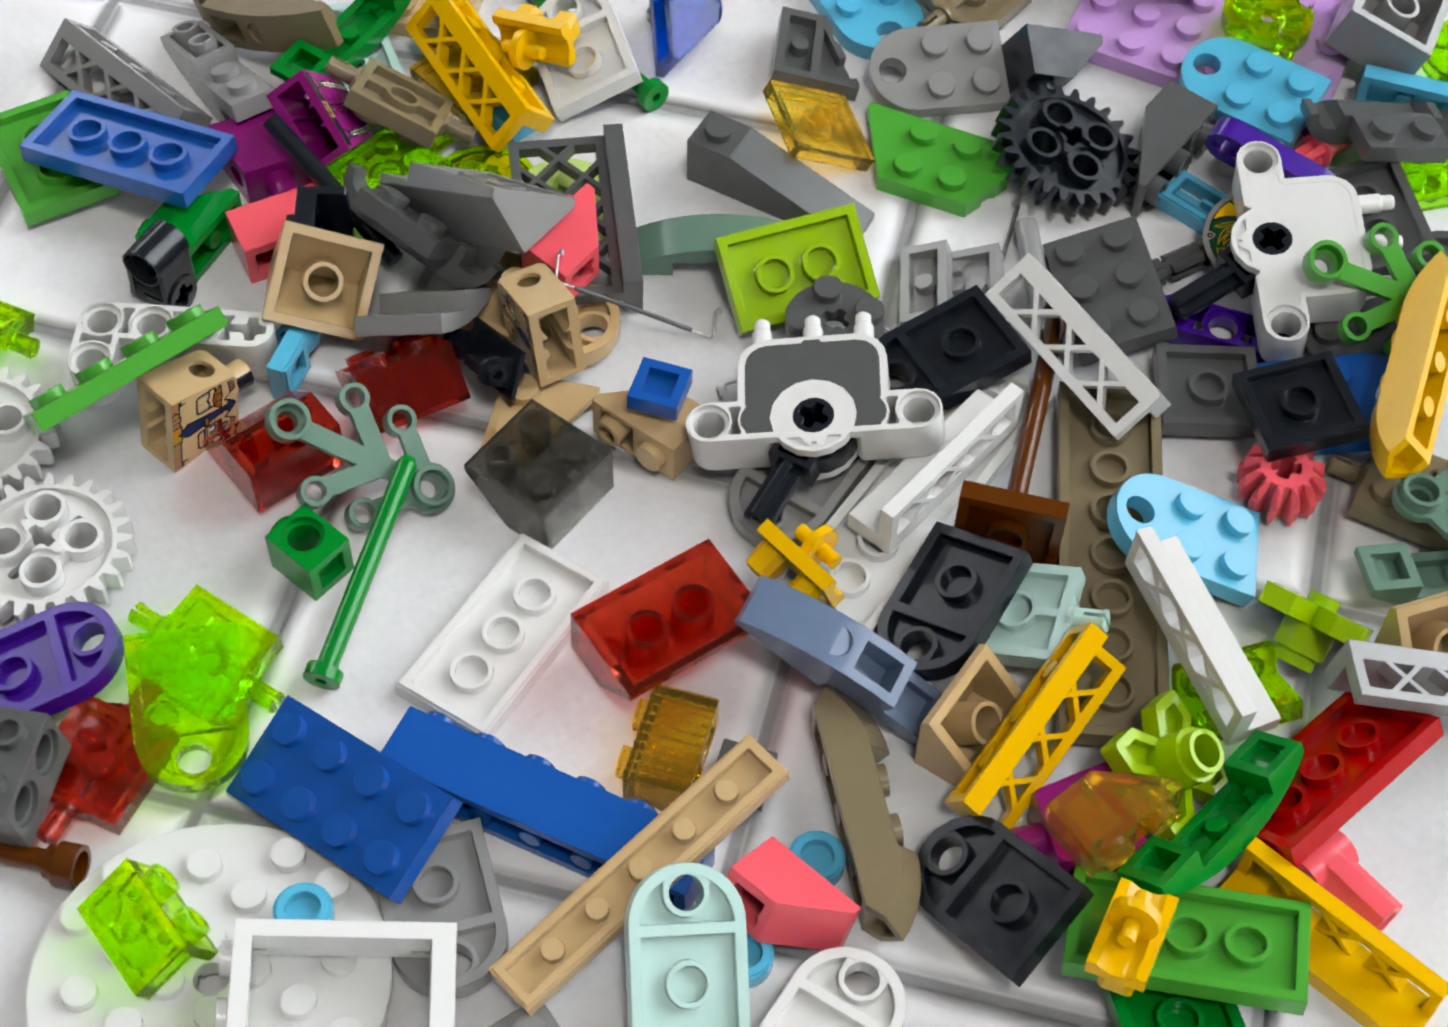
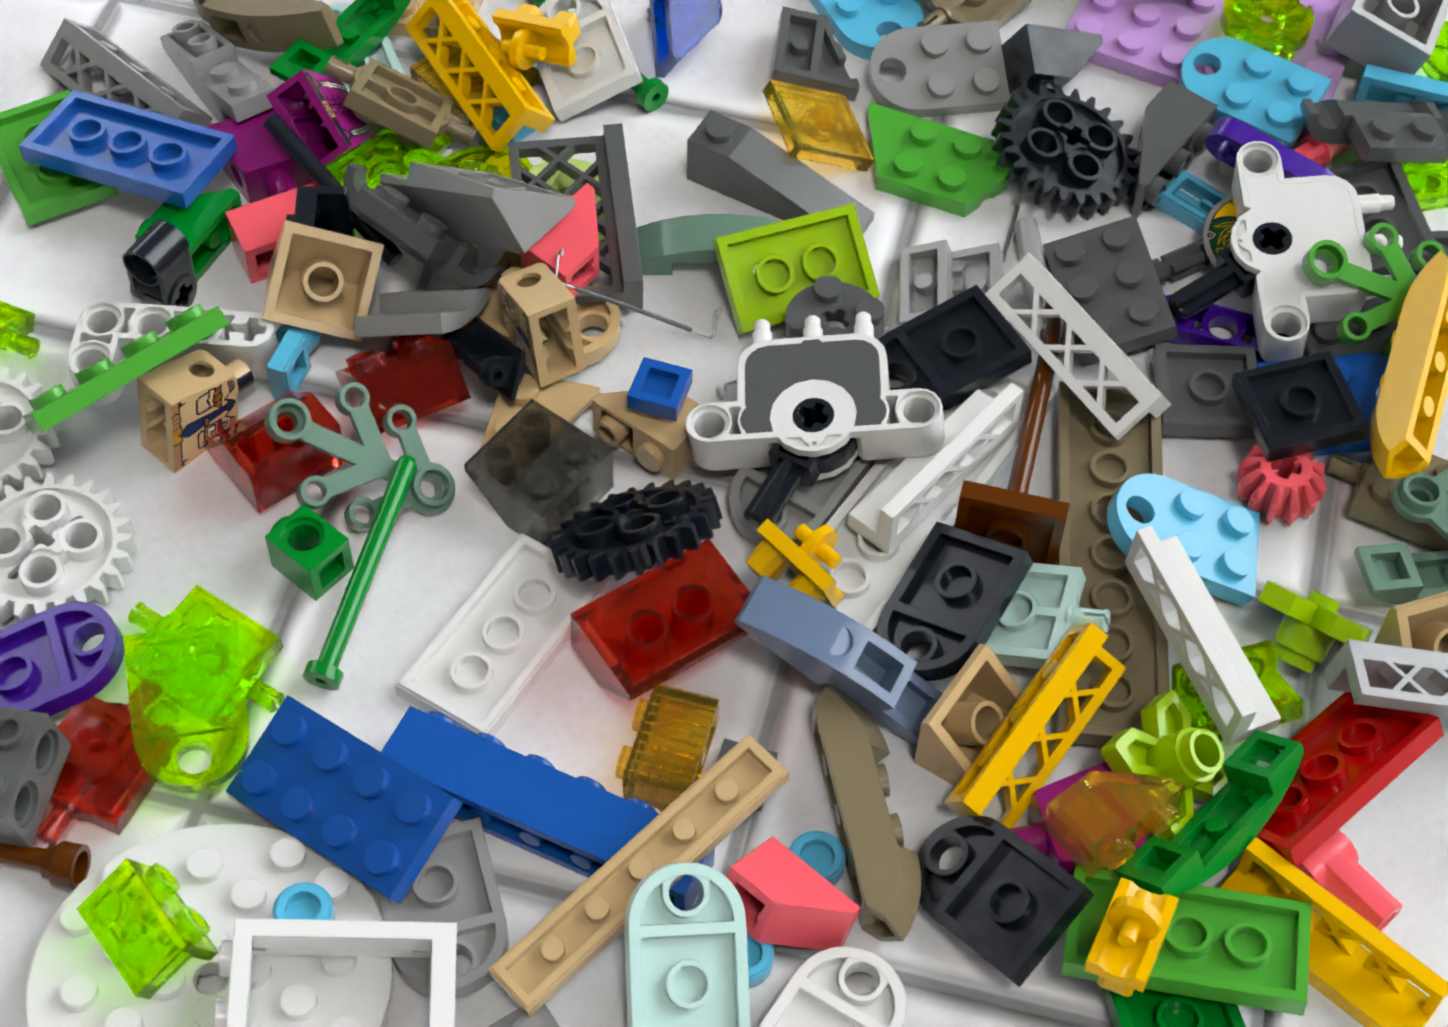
none -> black gear [549,480,722,583]

